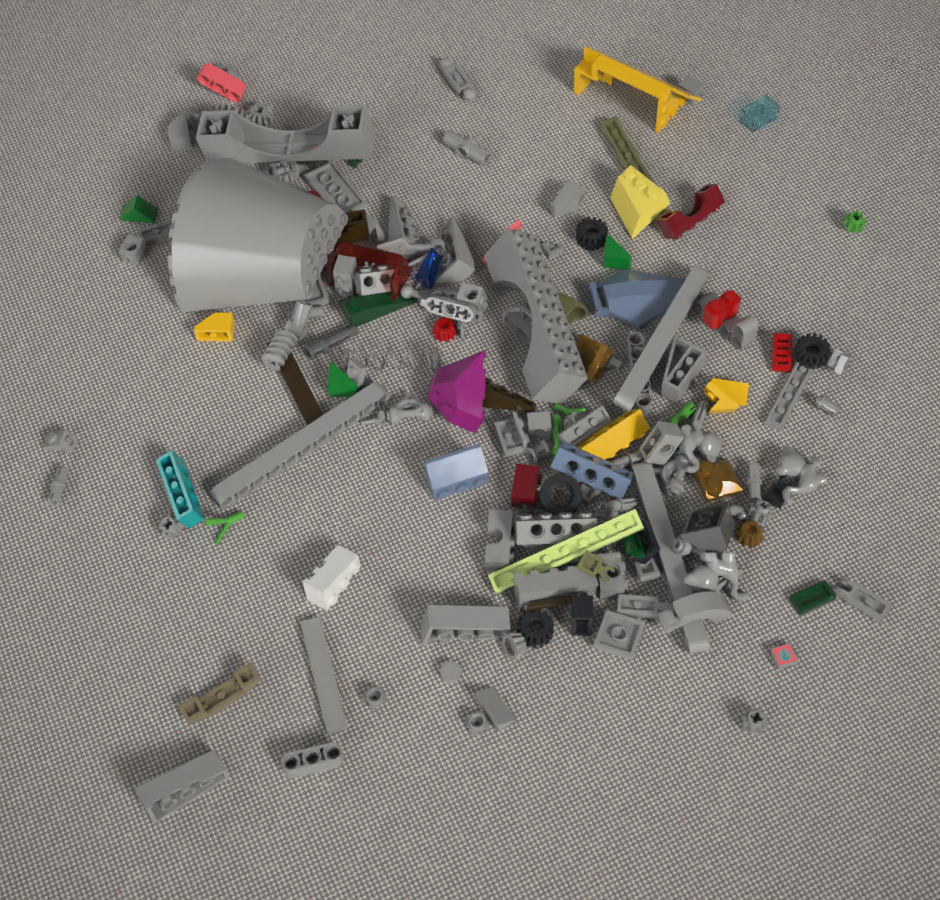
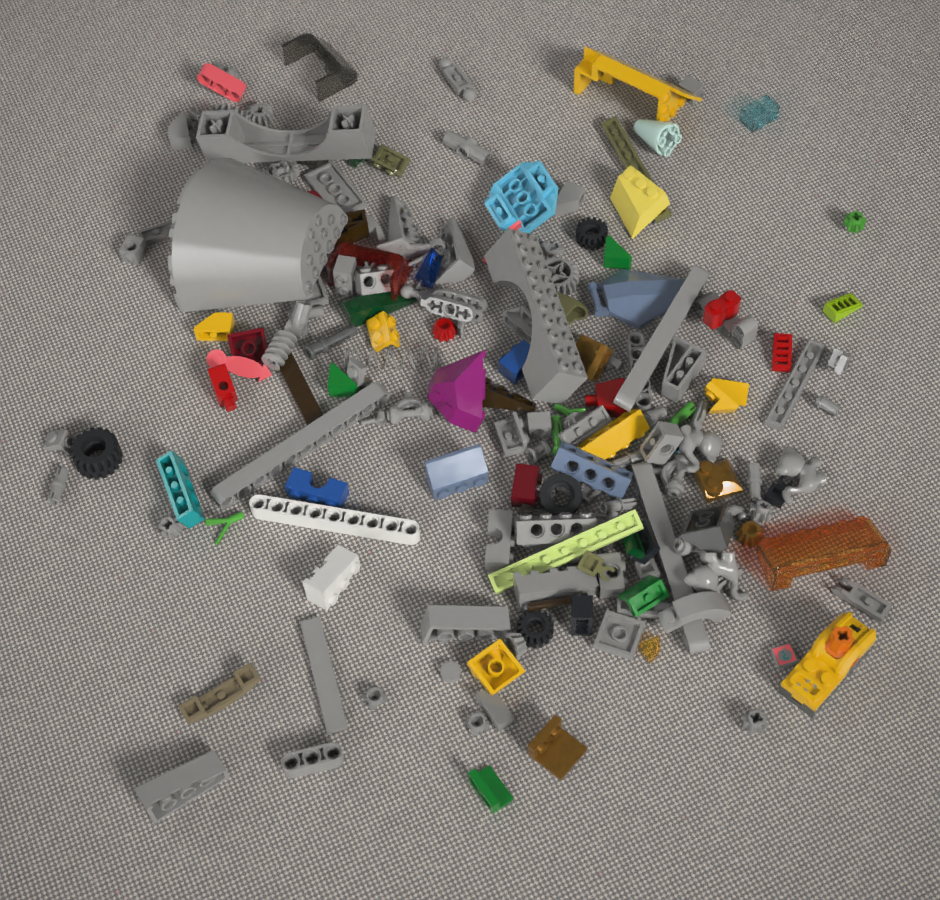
green slope [120,195,158,223] -> none
light grey brick [456,283,487,312] -> none
dark red arch [656,184,725,240] -> none
dark green tile [790,580,836,615] -> none
black tyre [794,333,830,369] -> none
none -> black tyre [70,427,123,480]
none -> coral brick [206,349,272,382]
none -> red torso [207,363,238,412]
none -> dark red slope [227,327,268,365]
none -> white beam [249,495,420,545]
none -> clear smoke windscreen [282,33,358,101]
none -> blue arch [285,467,349,508]
none -> yellow bracket [366,311,400,352]
none -> olive bracket [370,144,411,178]
none -> yellow slope [467,639,525,696]
none -> green panel [468,766,513,814]
none -> medium azure piece [484,161,558,233]
none -> blue brick [498,339,530,384]
none -> pearl gold bracket [528,714,587,780]
none -> light grey gear [545,255,579,295]
none -> red torso [584,378,627,418]
none -> green panel [618,575,669,617]
none -> light aqua cone [634,119,682,157]
none -> clear yellow tile [639,636,660,664]
none -> light grey cone [642,407,667,429]
none -> clear orange windscreen [755,516,892,592]
none -> yellow piece [779,612,876,718]
none -> lime slope [823,293,863,323]

